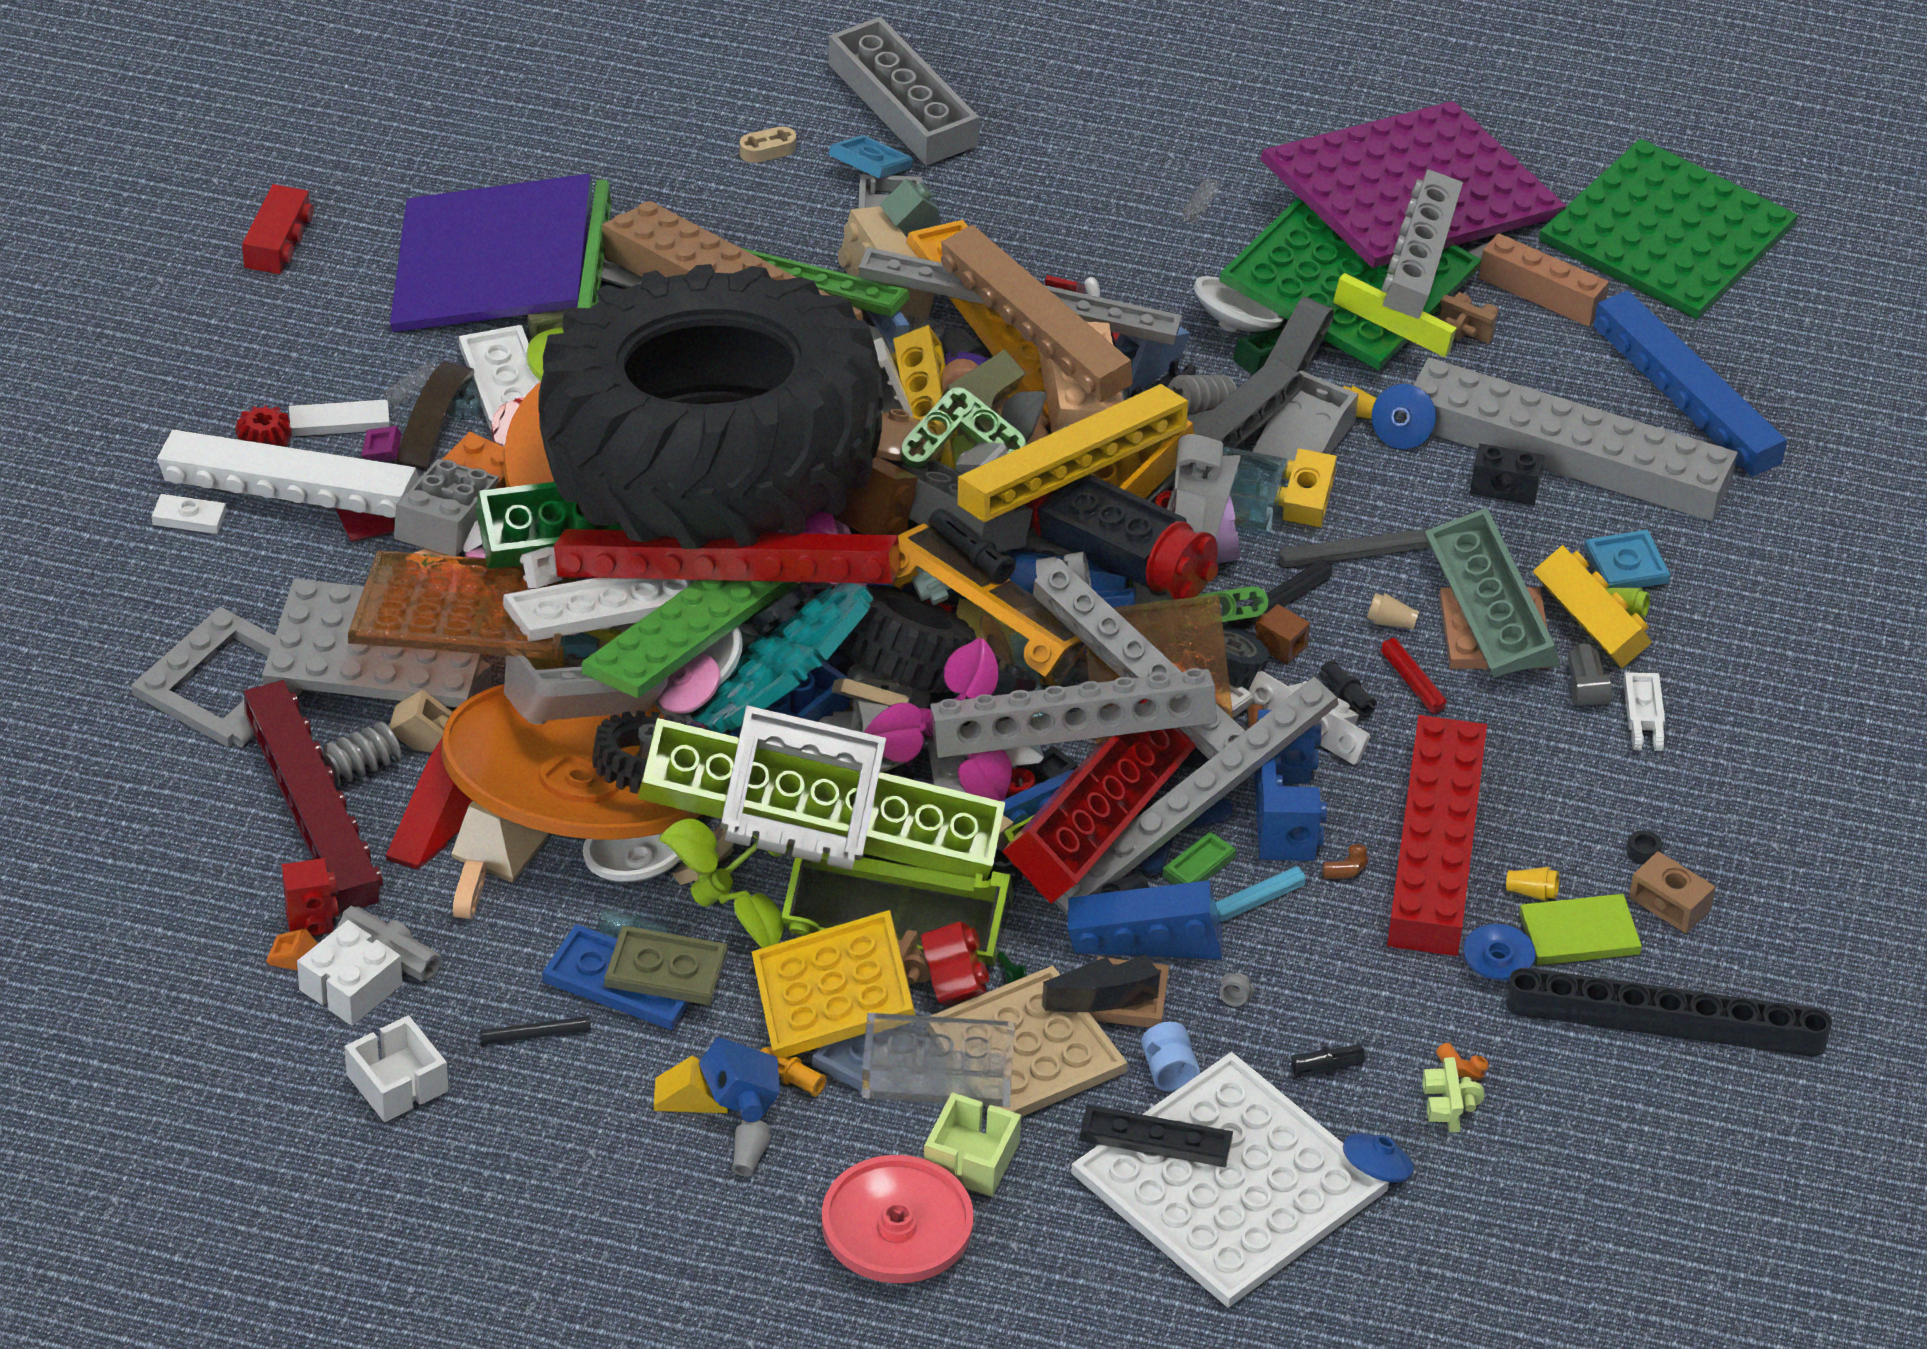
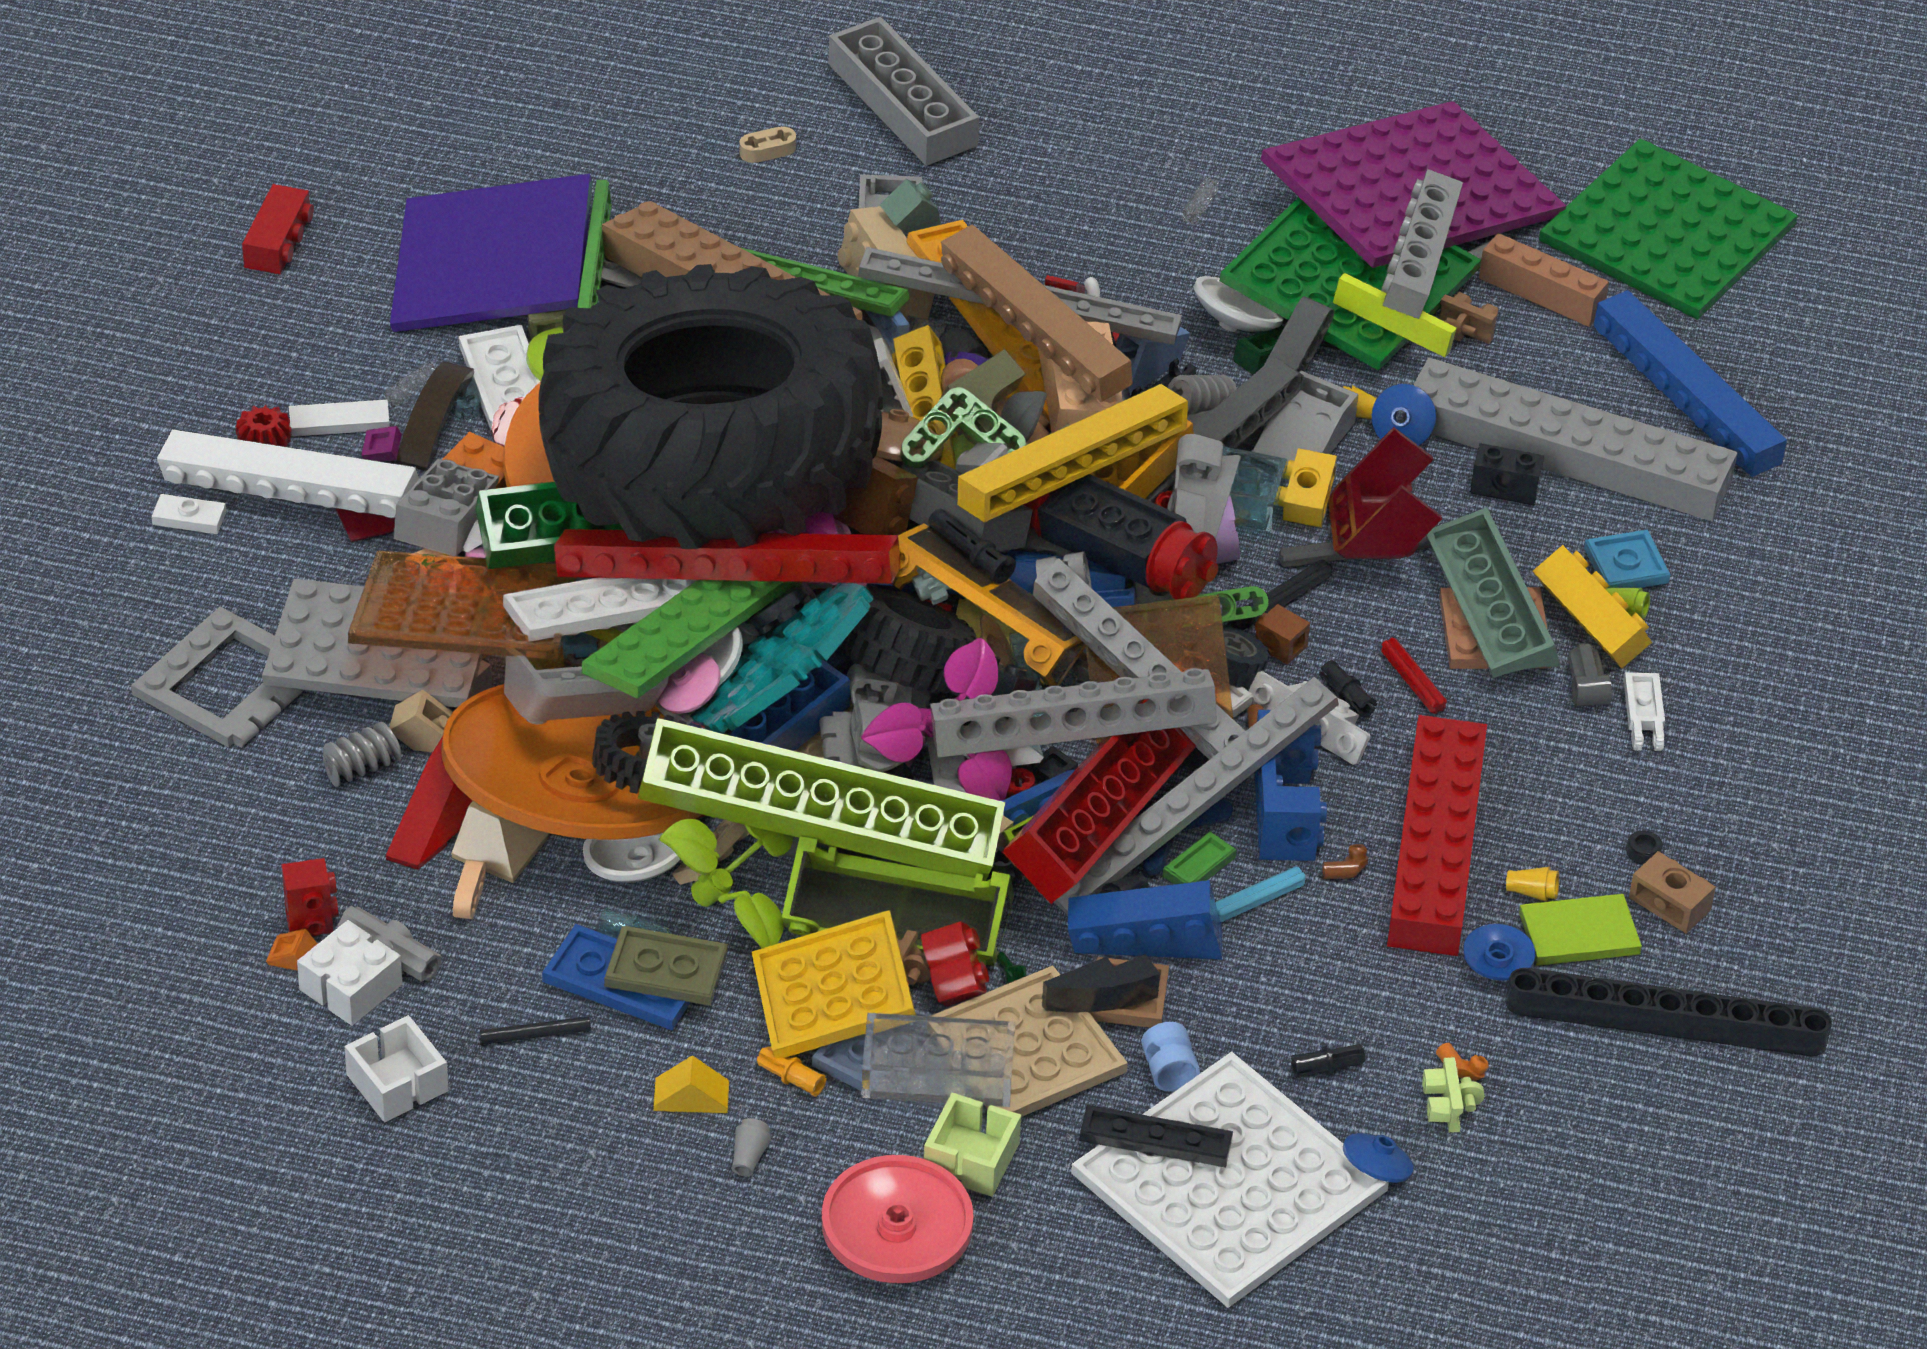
dark red brick [244,680,383,914] -> none
white tile [520,547,562,588] -> none
blue torso [699,1037,780,1122] -> none
hinge [720,706,886,870] -> none
dark azure plate [828,135,913,179] -> none
tan tile [831,678,909,707] -> none
light grey plate [1220,973,1254,1007] -> none
tan cone [1367,592,1419,630] -> none
none -> dark red windscreen [1328,427,1442,559]

